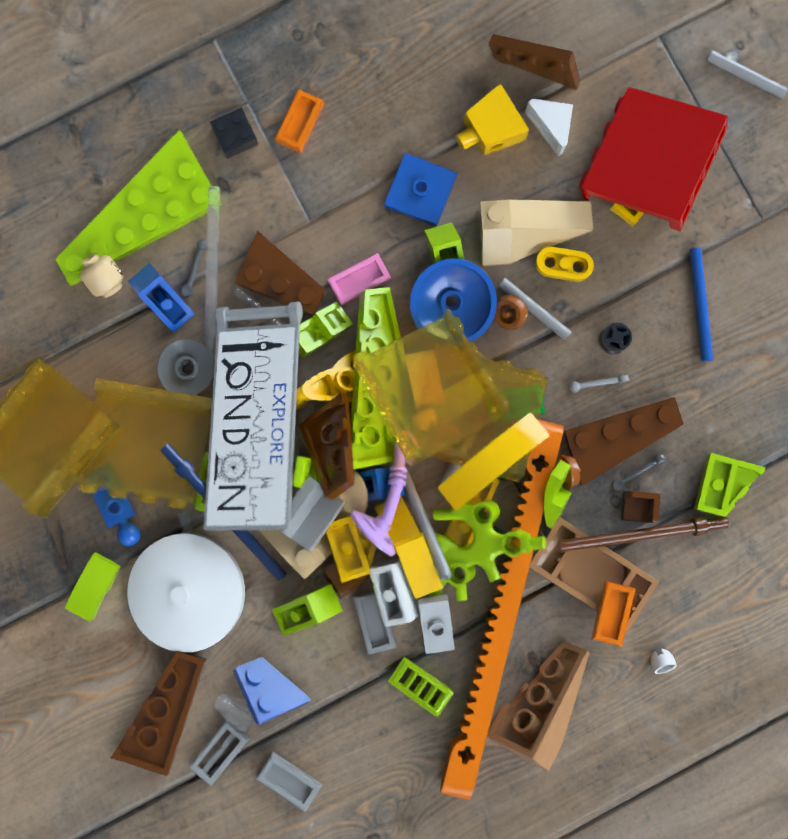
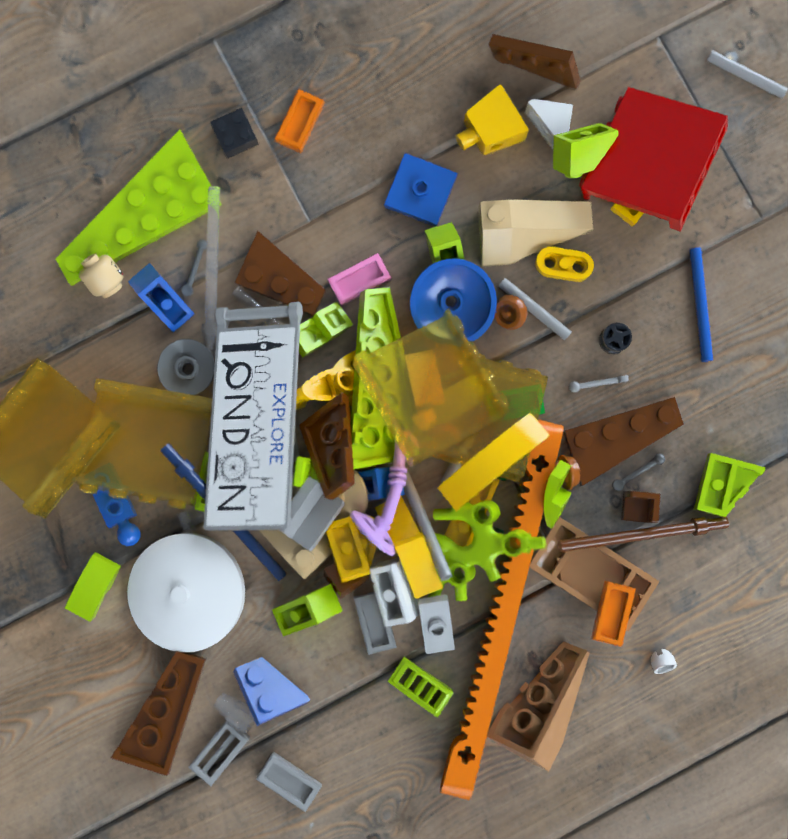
none -> lime slope [553,123,618,178]

